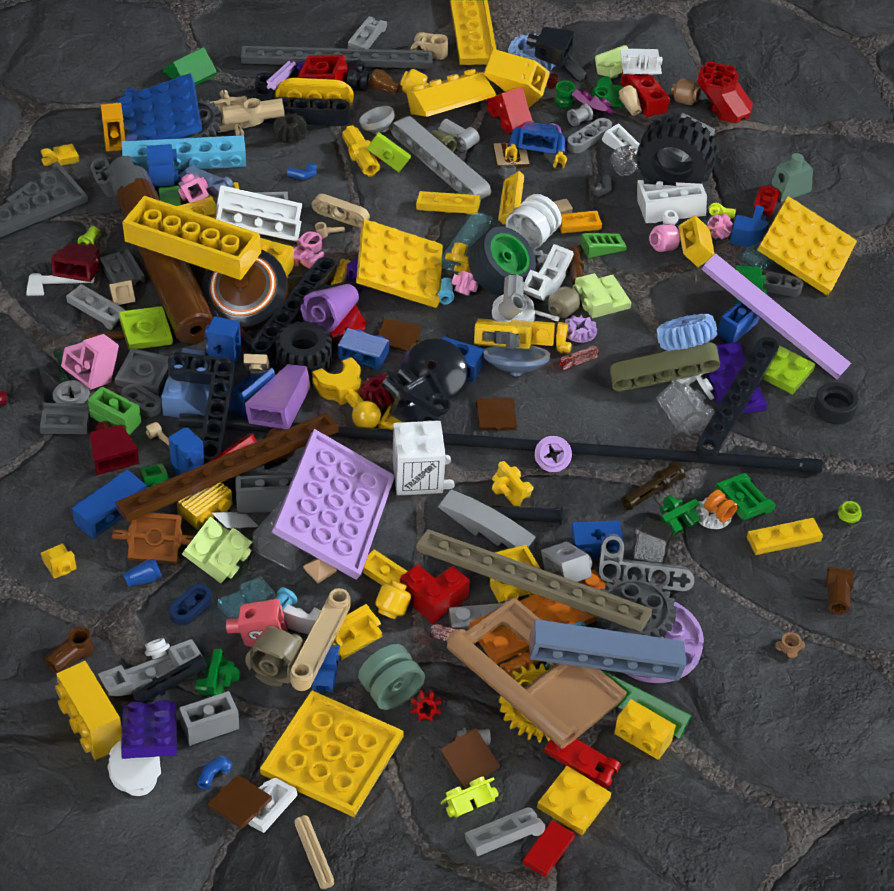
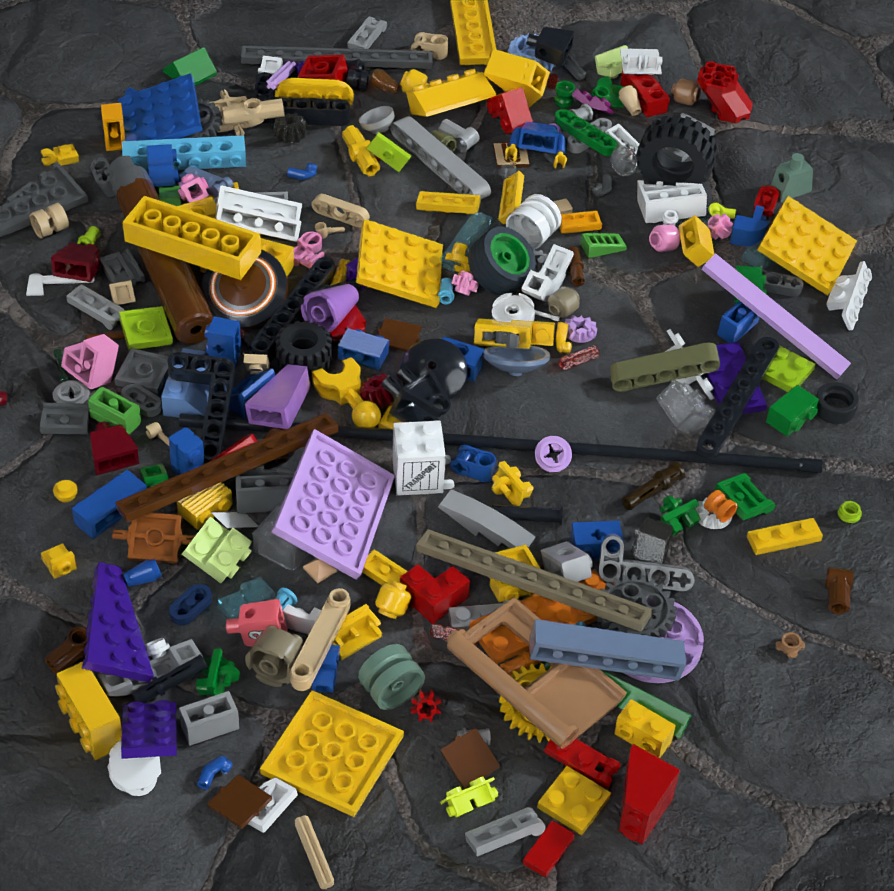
reddish brown piece [477,397,517,432] -> none
light grey piece [498,275,527,320] -> none
yellowish green plate [573,273,631,318] -> none
light blue gear [657,314,717,350] -> none
none -> tan wheel [29,203,69,239]
none -> yellow plate [53,480,77,502]
none -> dark purple wing [82,562,154,683]
none -> white bracket [258,56,283,75]
none -> blue piece [450,444,496,482]
none -> green beam [554,109,617,156]
none -> red slope [619,744,680,845]
none -> green brick [766,385,819,437]
none -> white bracket [826,261,872,330]

